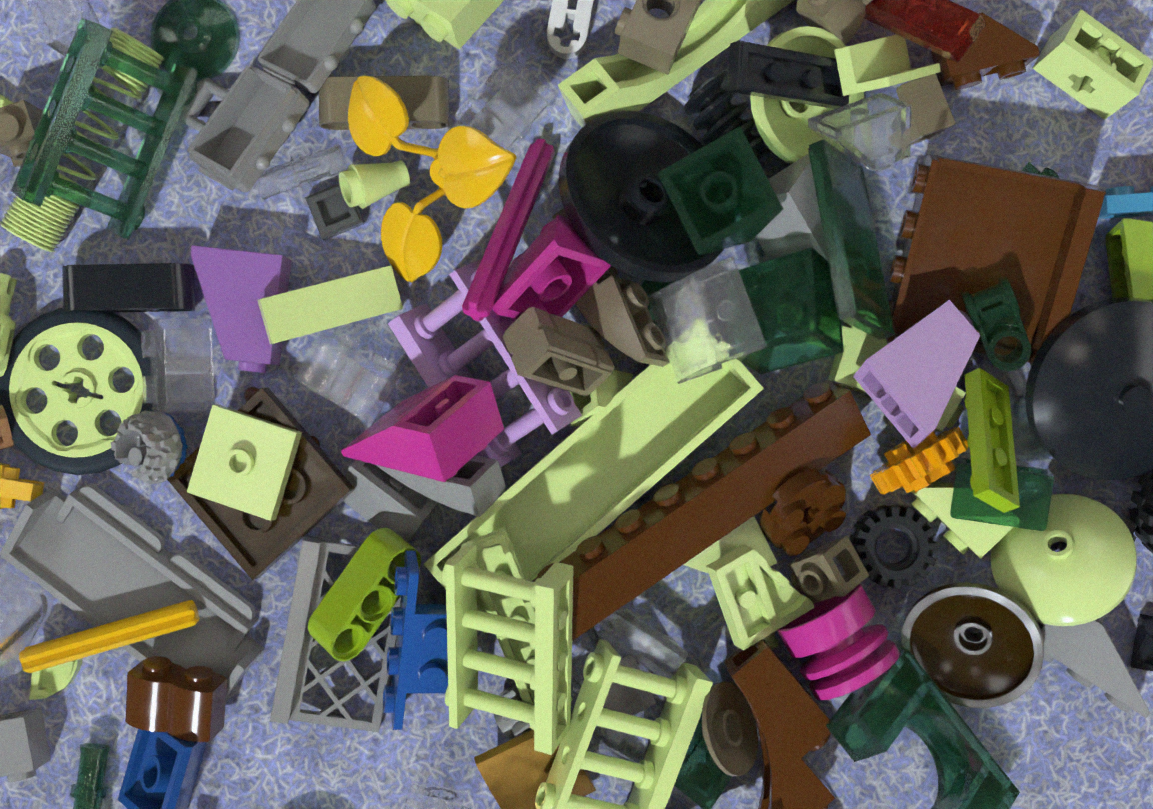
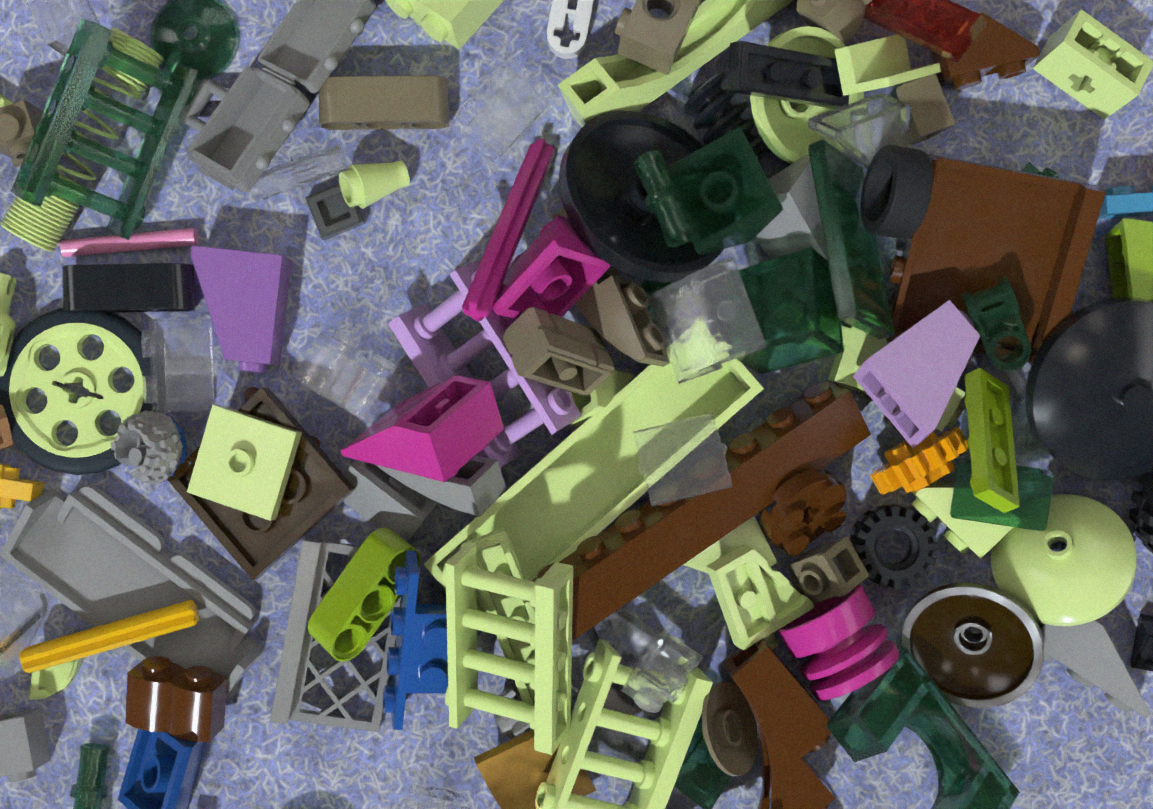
yellowish green tile [257,265,403,344] -> none
yellow plant [348,75,517,283] -> none
none -> bright pink bar [60,228,199,257]
none -> clear brick [621,630,703,713]
none -> clear piece [633,412,733,506]
none -> clear green pin [634,150,695,247]
none -> black tyre [860,144,933,239]

